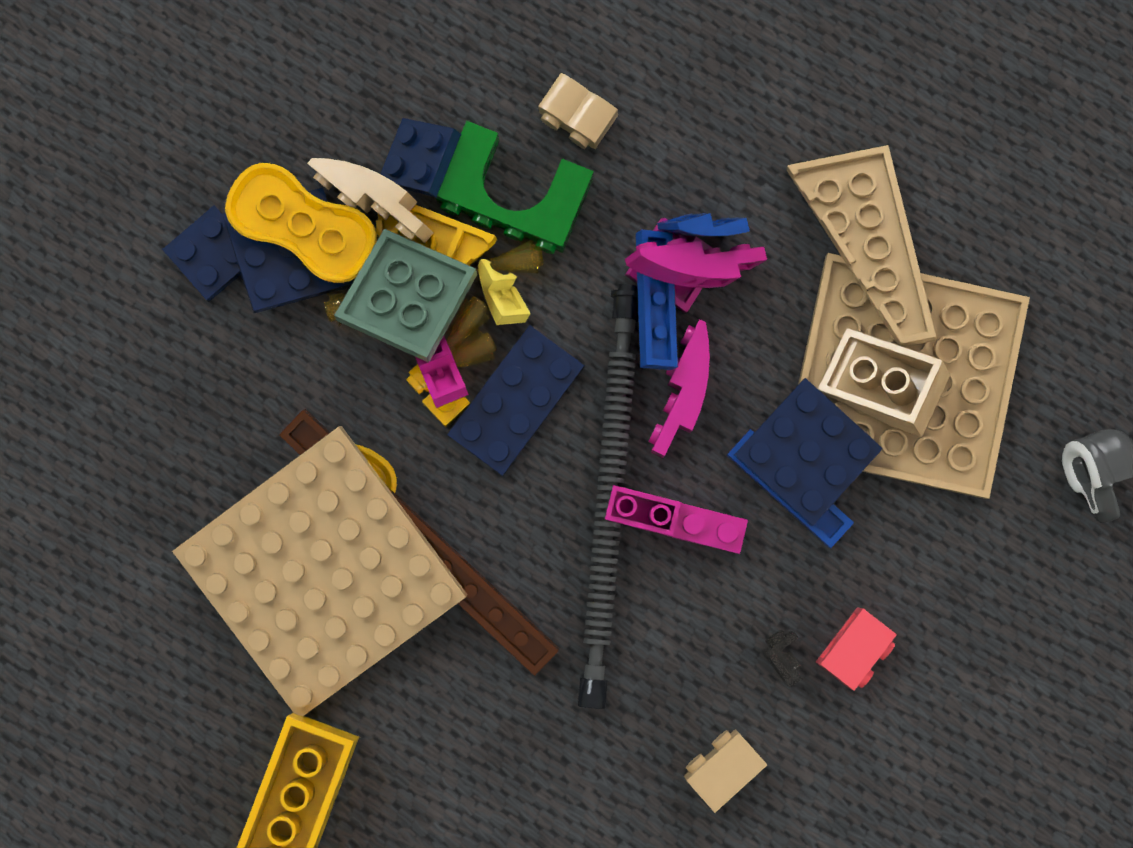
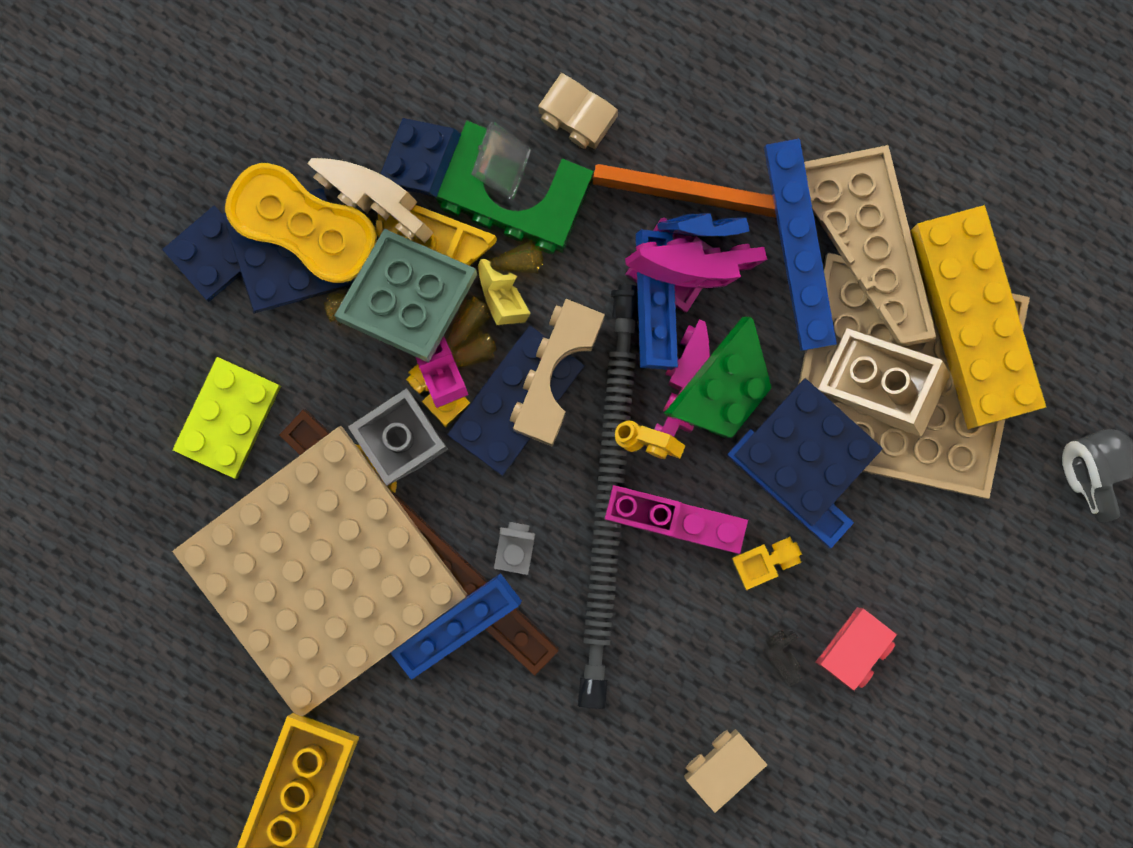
none -> neon yellow plate [173,357,281,479]
none -> light grey slope [348,388,448,486]
none -> blue plate [390,573,522,680]
none -> clear piece [471,122,531,200]
none -> light grey bracket [494,522,536,575]
none -> tan arch [510,299,605,447]
none -> orange tile [593,164,776,218]
none -> yellow plate [615,421,685,459]
none -> green wing [664,317,772,438]
none -> yellow plate [732,537,802,590]
none -> blue plate [764,139,837,351]
none -> yellow brick [910,205,1046,429]

